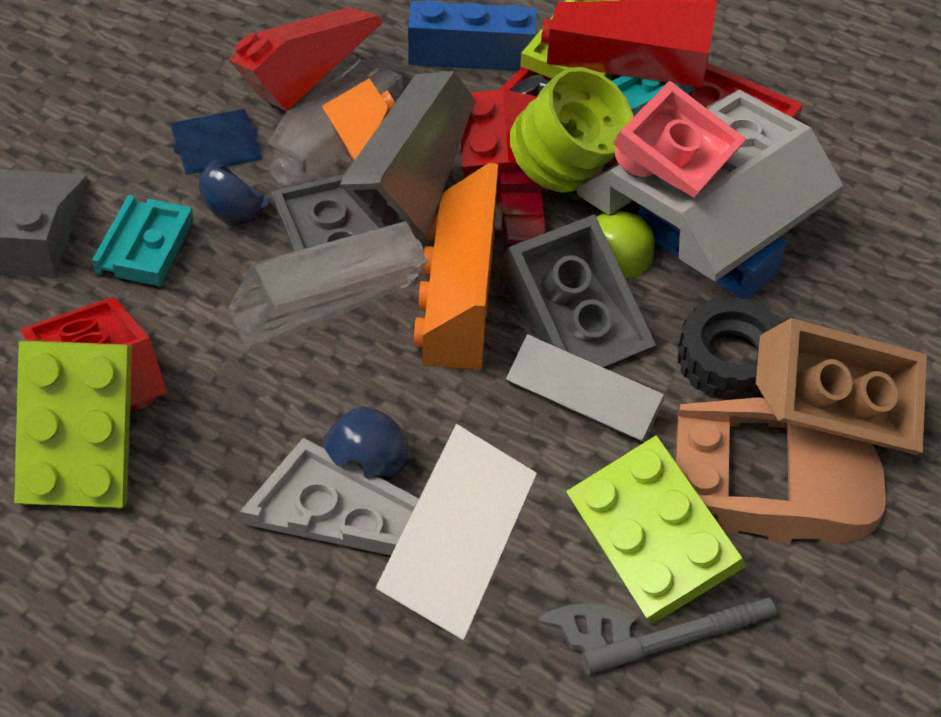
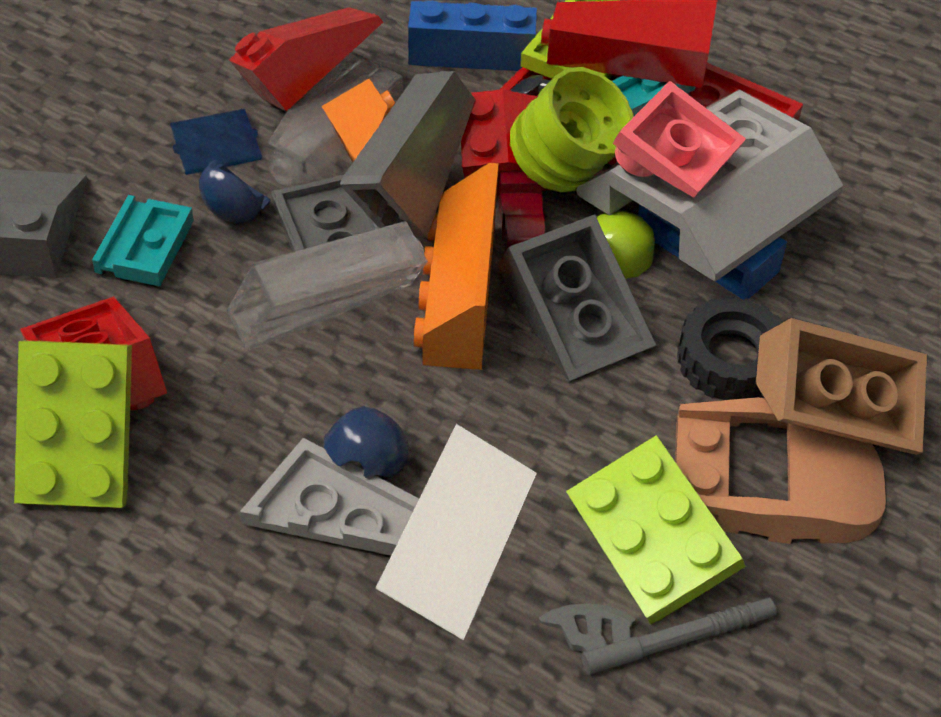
light grey tile [506,334,666,443] -> none

